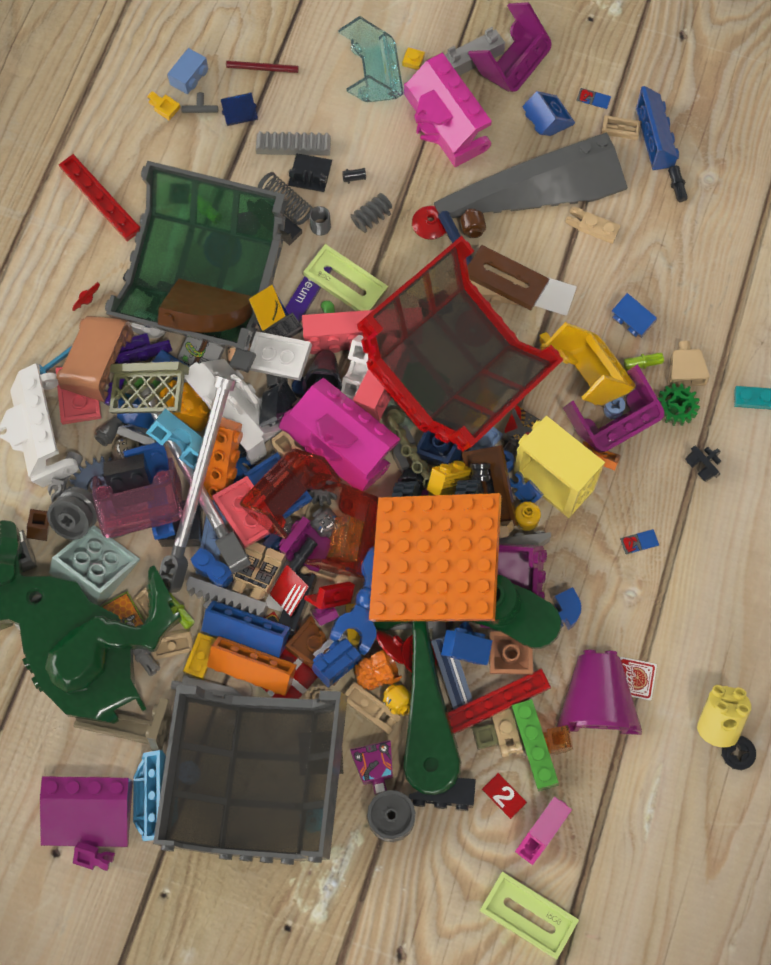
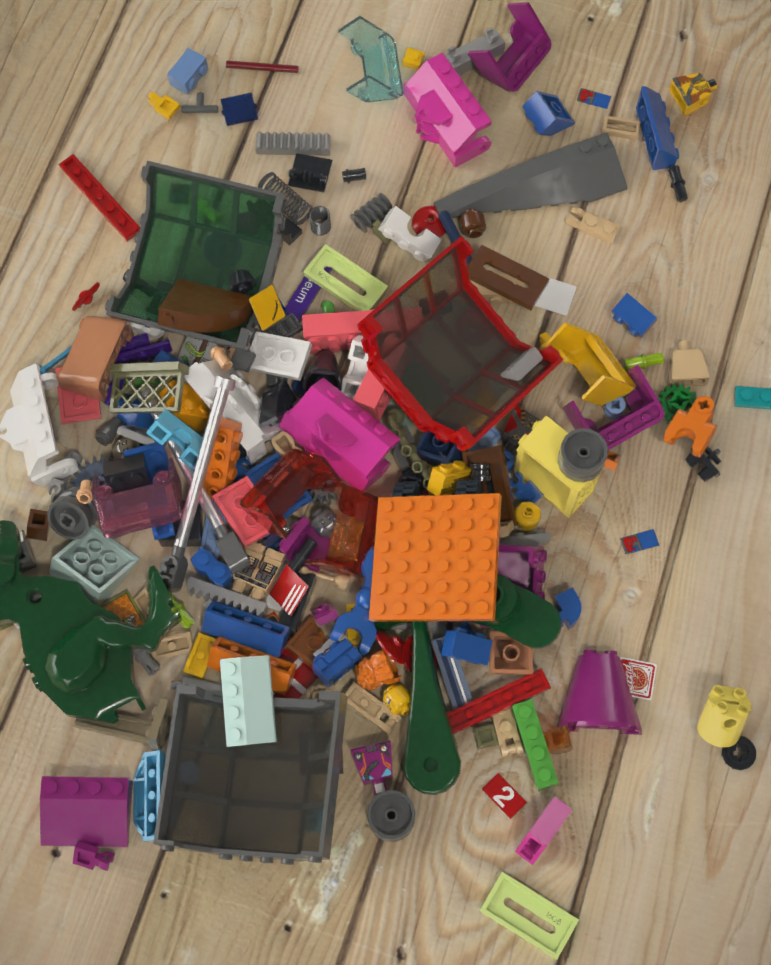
red panel [304,581,355,610] -> none
black slope [409,778,476,811] -> none
none -> light nougat pin [76,480,94,504]
none -> light nougat pin [210,346,233,371]
none -> light aqua slope [220,655,277,747]
none -> black piece [230,269,256,294]
none -> olive tile [373,220,391,245]
none -> white arch [378,206,441,263]
none -> light grey slope [501,347,543,381]
none -> dark grey wheel [558,428,608,482]
none -> orange piece [664,396,717,458]
none -> torso [669,73,717,117]

